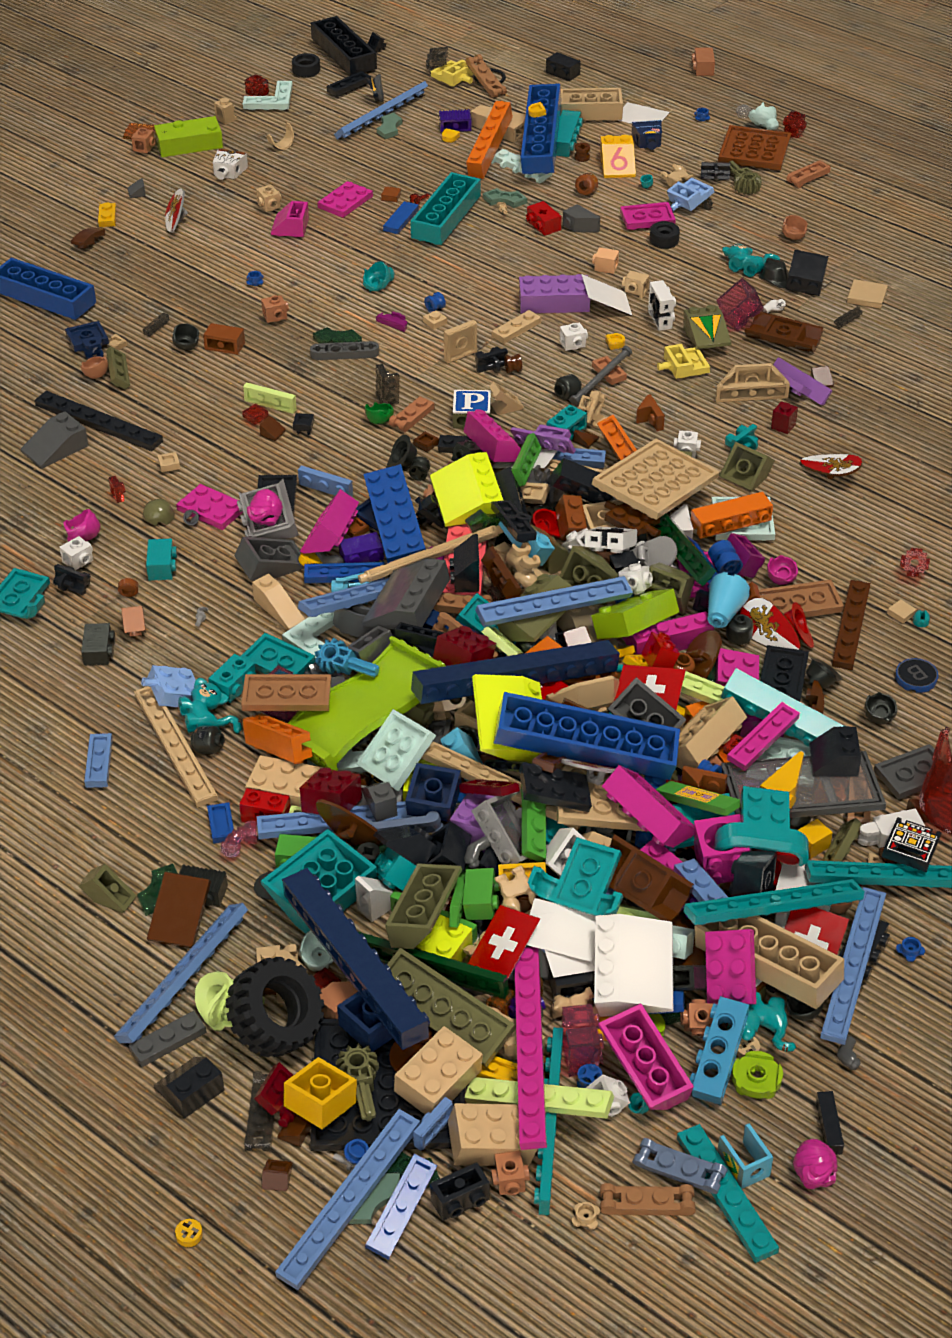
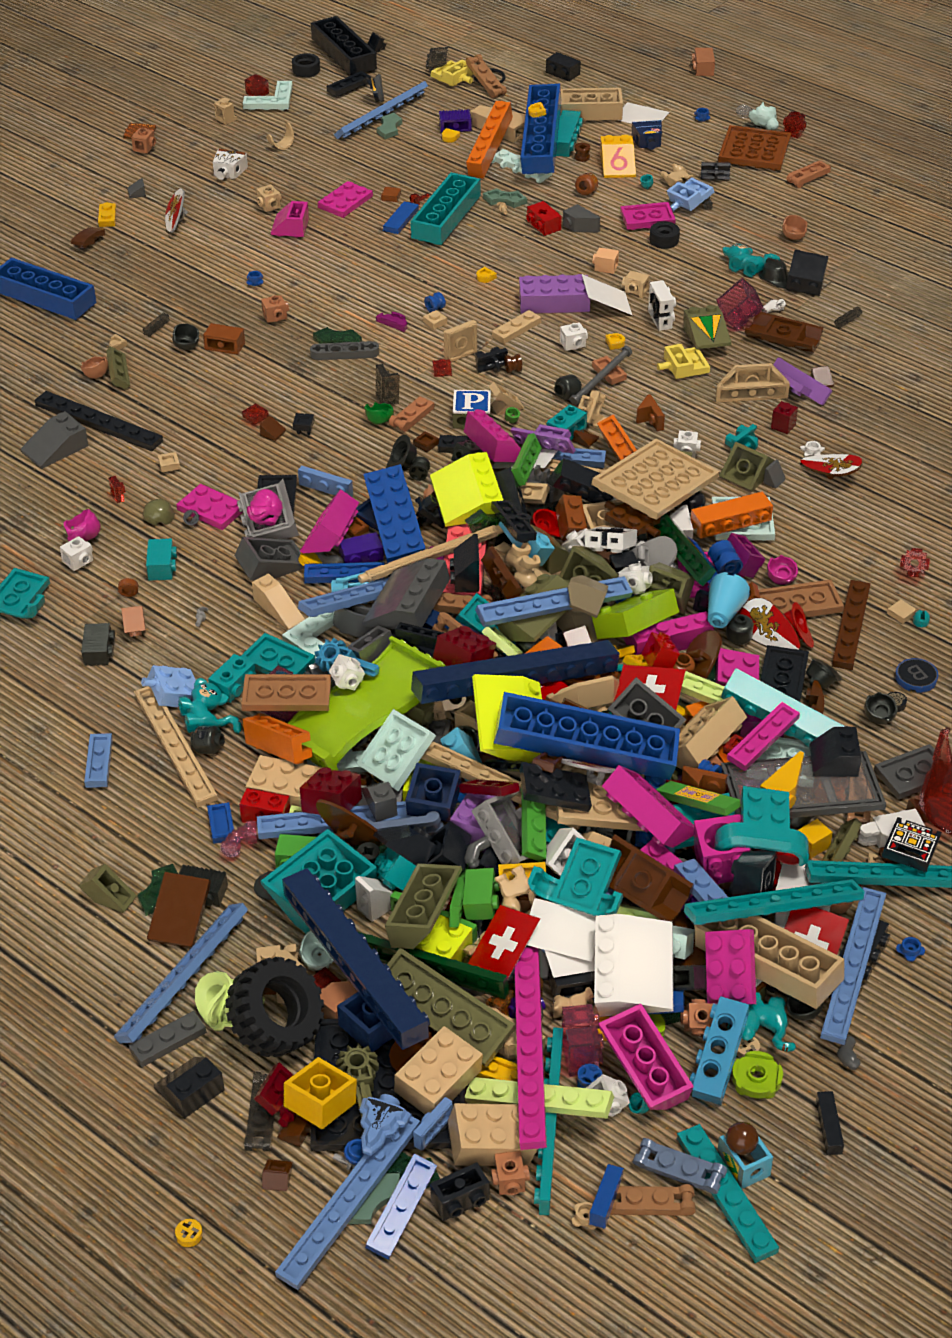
black hips [53,564,91,595] -> none
dark blue plate [65,321,109,360] -> none
lime brick [154,116,223,158] -> none
yellowish green plate [243,382,297,414] -> none
teal piece [363,261,395,291] -> none
olive gear [729,161,762,195] -> none
dark pink hair [793,1139,838,1189] -> none
tan tile [847,279,888,309] -> none
none -> white brick [329,654,365,691]
none -> medium blue rock [359,1094,411,1156]
none -> clear red plate [432,359,452,377]
none -> yellow tile [476,266,497,283]
none -> bright green hinge [505,407,520,424]
none -> dark tan slope [567,575,608,618]
none -> blue piece [589,1164,624,1229]
none -> black piece [682,491,706,513]
none -> reddish brown piece [726,1122,759,1155]
none -> dark grey slope [764,459,785,489]
none -> white plate [800,441,825,457]
none -> black tile [887,692,907,712]

